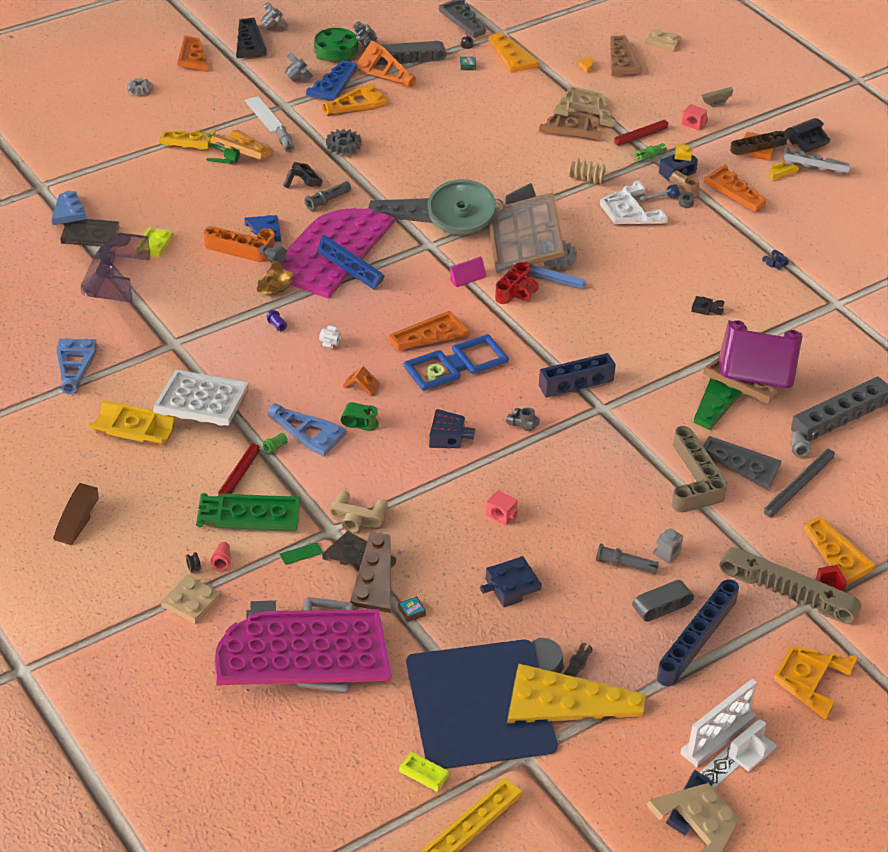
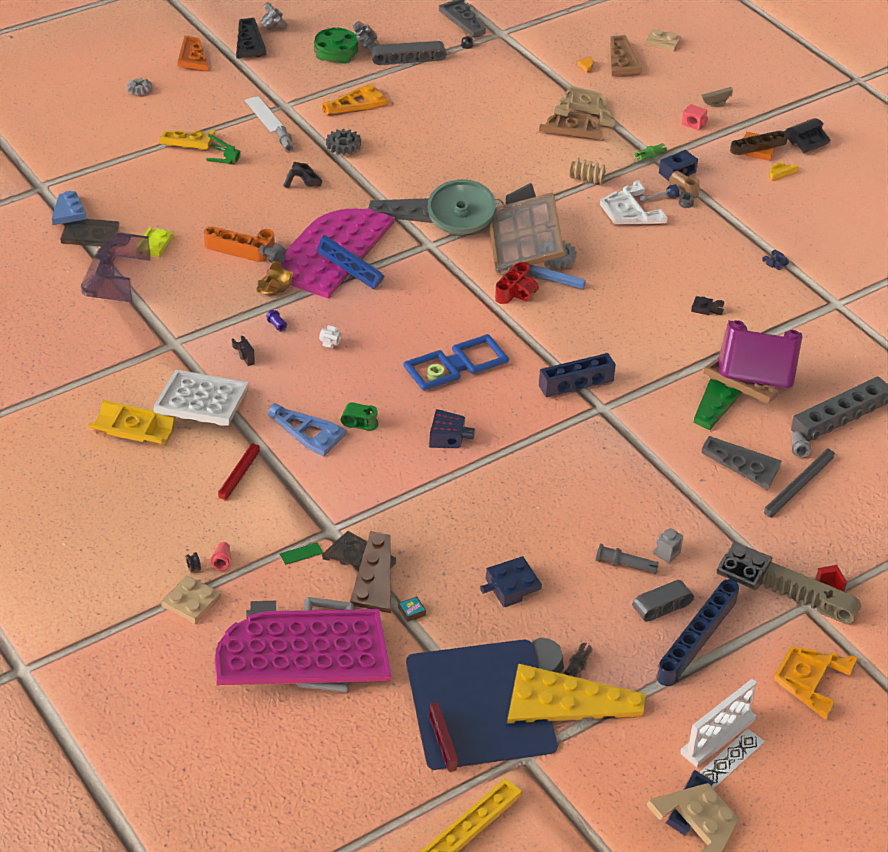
reddish brown slope [53,483,99,545] -> none
medium blue plate [57,338,97,394] -> none
green hinge [196,493,300,531] -> none
light orange wing [210,129,274,159] -> none
blue wing [244,215,281,242] -> none
bright green pin [263,433,288,453] -> none
flat silver plant [284,53,313,81] -> none
dark grey pin [304,181,351,211] -> none
blue wing [306,60,357,101] -> none
tan connector [328,490,388,533] -> none
orange bracket [343,366,380,396] -> none
orange plate [357,40,416,88] -> none
orange wing [389,311,470,350] -> none
neon yellow plate [399,752,450,792] -> none
dark pink slope [450,256,486,287] -> none
tile [460,57,476,70] -> none
coral brick [486,490,518,525] -> none
light orange wing [489,33,539,72] -> none
dark grey plate [506,408,540,431] -> none
red axle [614,120,669,146] -> none
dark tan beam [672,426,727,512] -> none
yellow plate [674,144,693,161] -> none
orange wing [704,164,767,212] -> none
white panel [728,719,777,771] -> none
light grey wing [783,147,850,174] -> none
light orange wing [804,516,875,586] -> none
none -> black plate [232,336,255,366]
none -> dark red tile [429,702,458,772]
none -> black brick [717,541,772,590]

